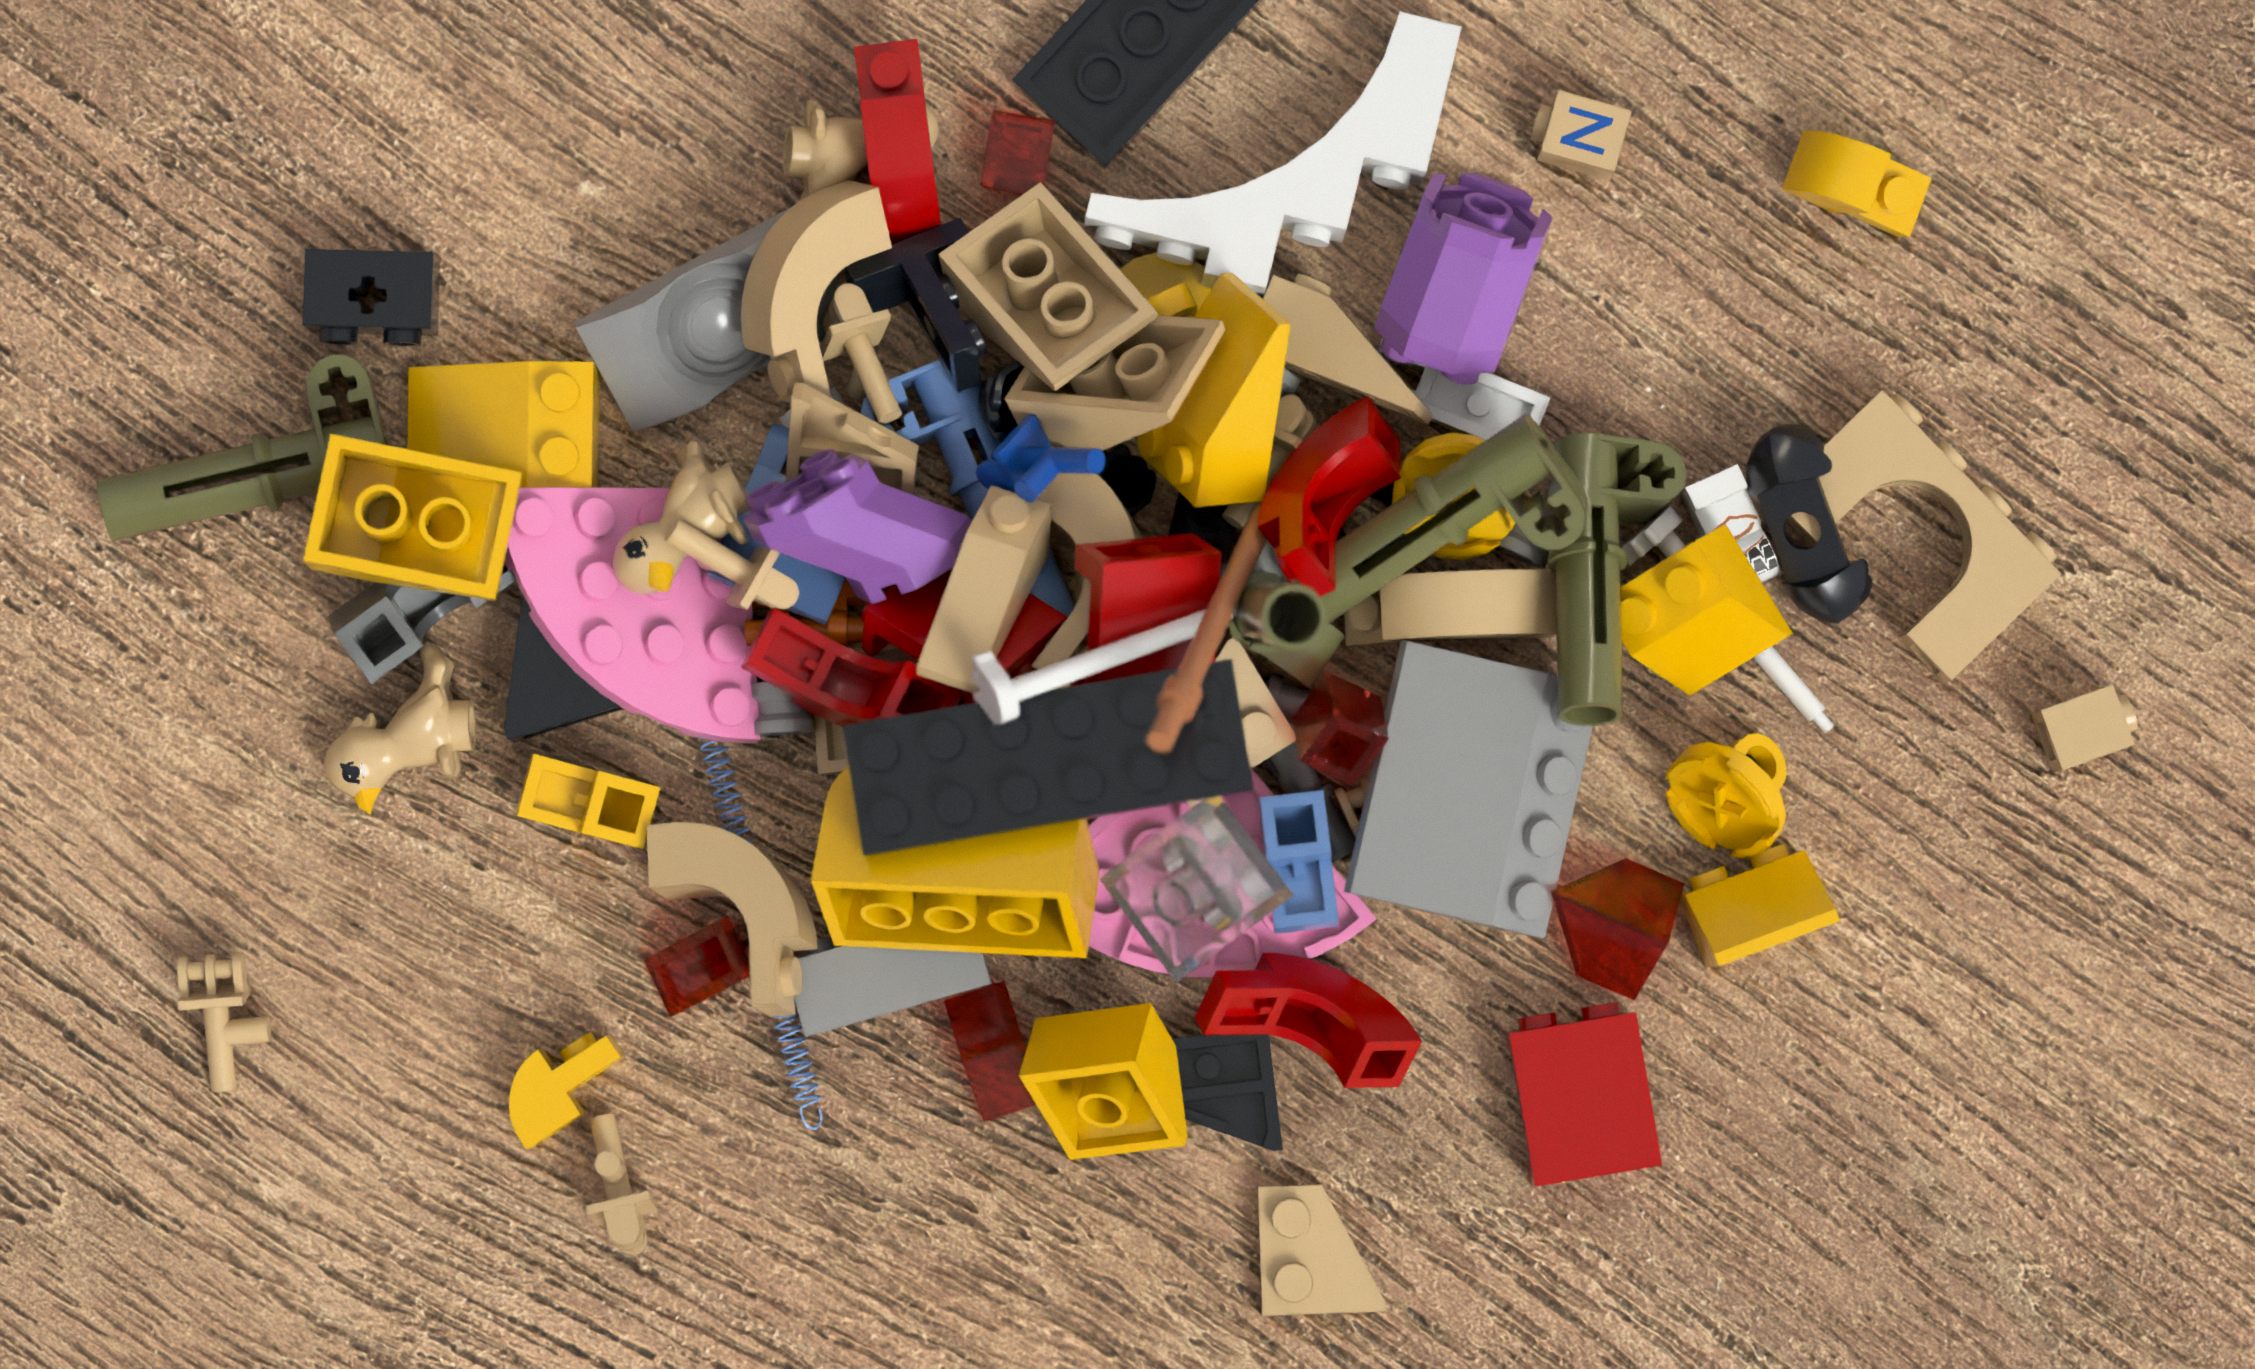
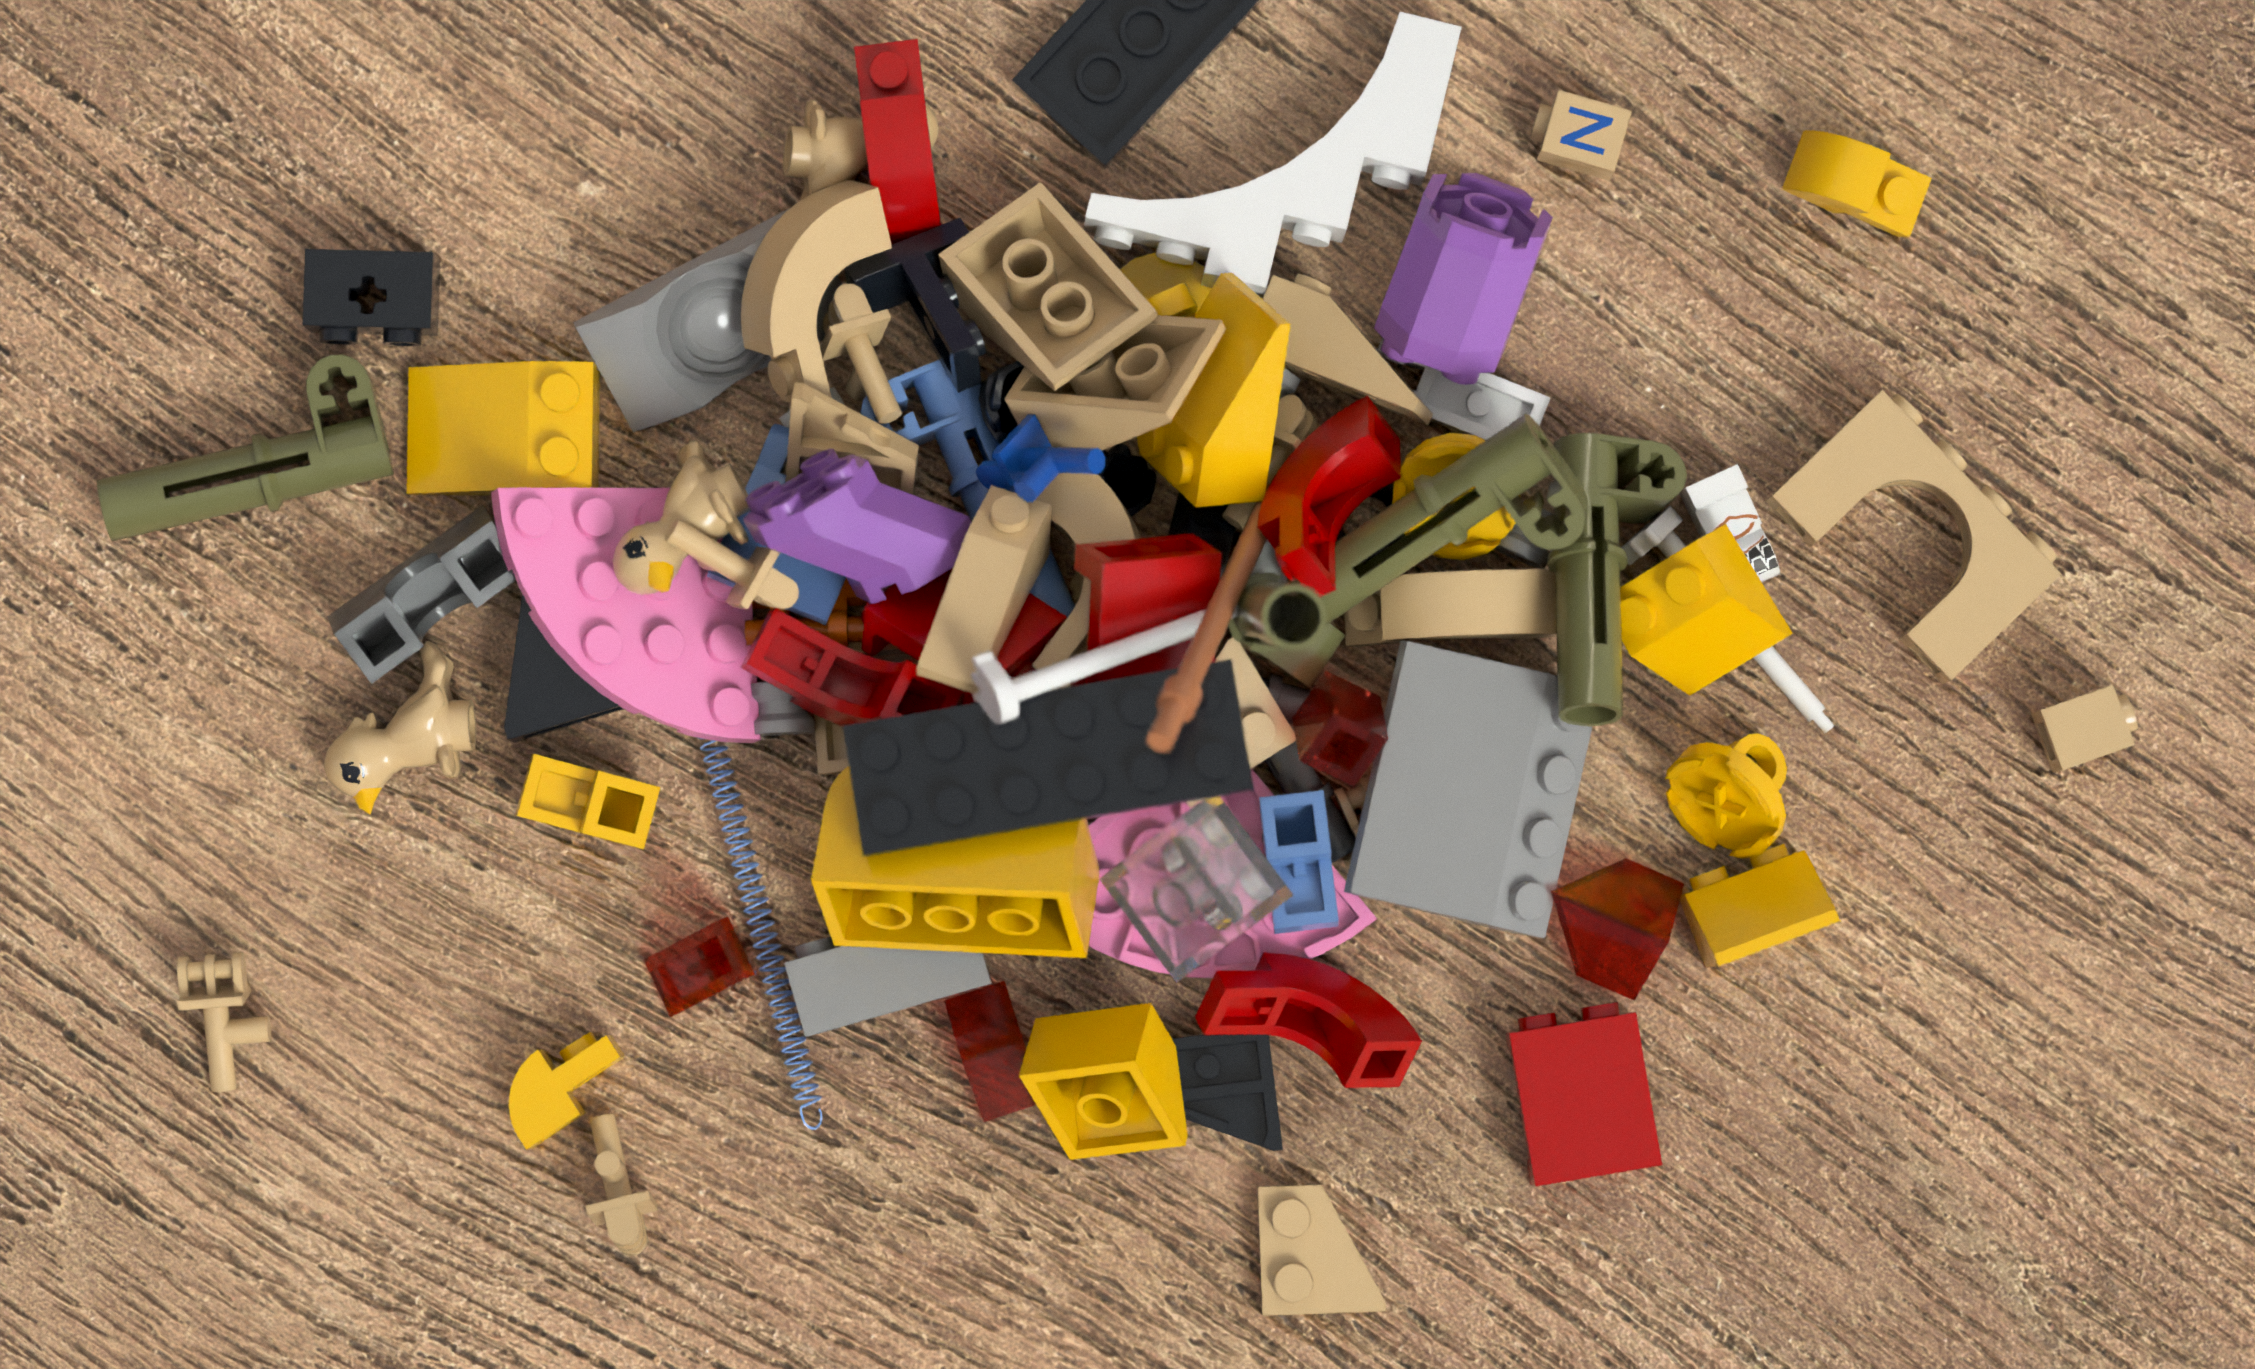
yellow slope [303,434,523,601] -> none
tan arch [647,822,818,1017] -> none
clear red slope [980,110,1056,195] -> none
black piece [1746,424,1872,624] -> none

